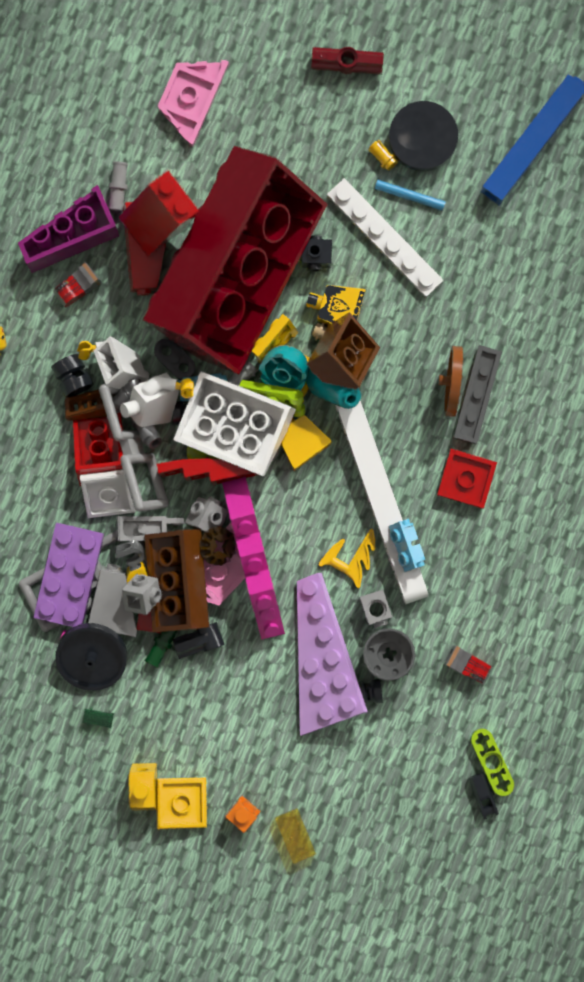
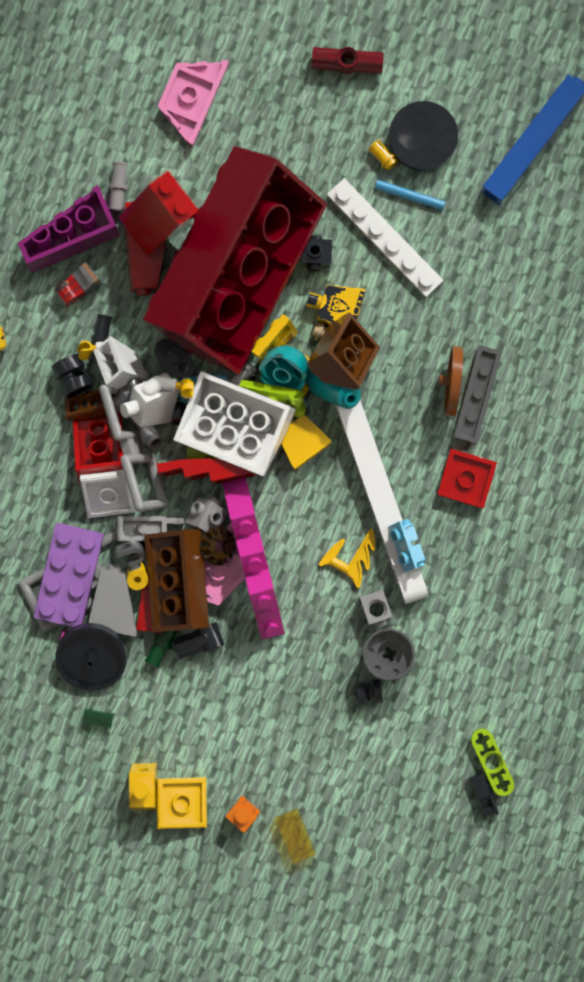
light grey brick [122,574,161,615] -> none
lavender wing [297,573,368,736] -> none
leg [444,645,493,685] -> none
none -> black pin [88,314,113,363]

